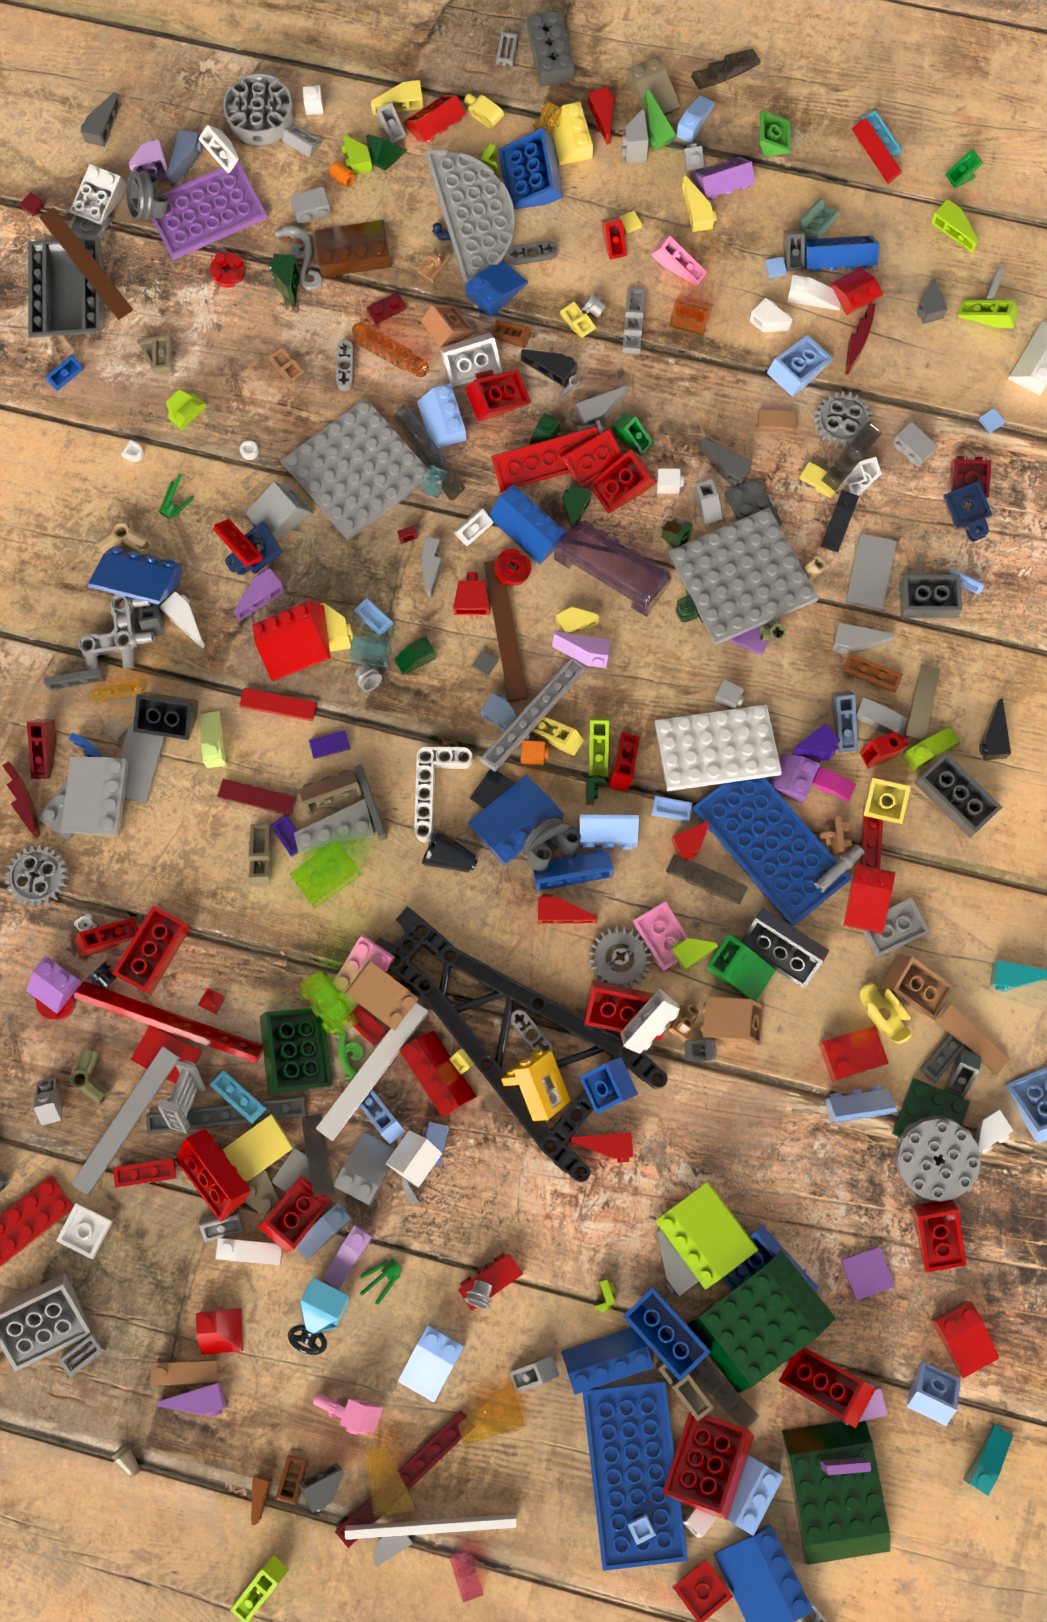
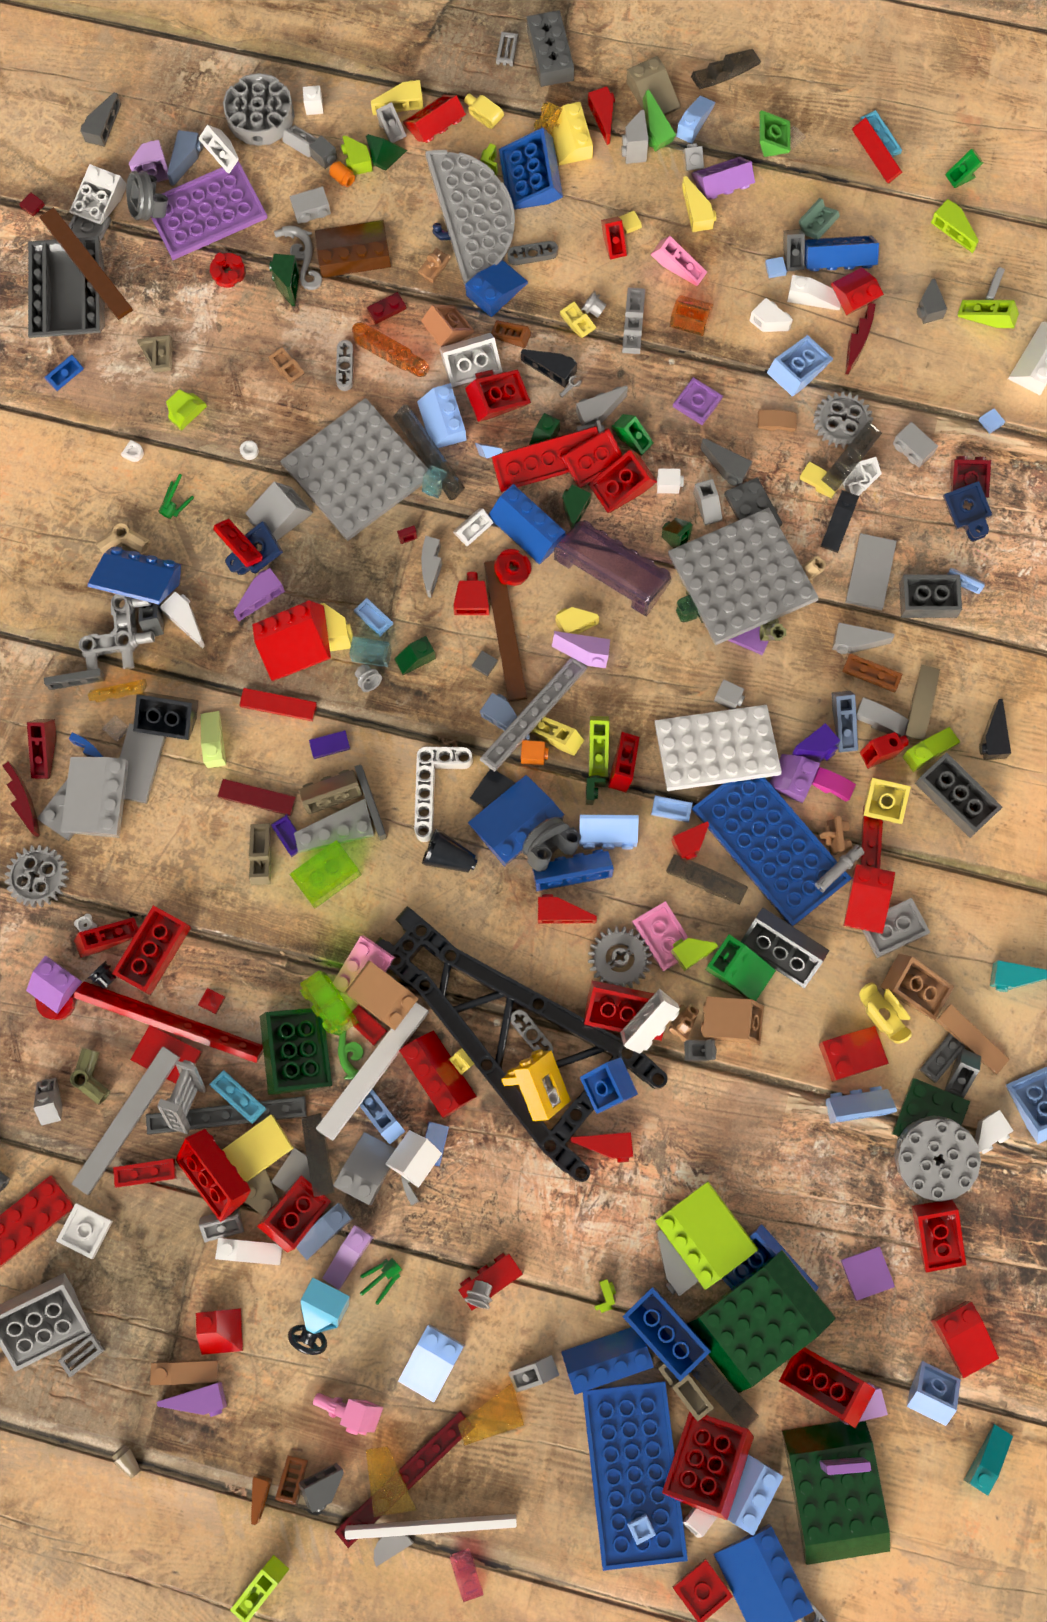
none -> dark grey brick [309,136,338,169]
none -> light blue slope [475,443,503,458]
none -> medium lavender tile [673,377,723,425]

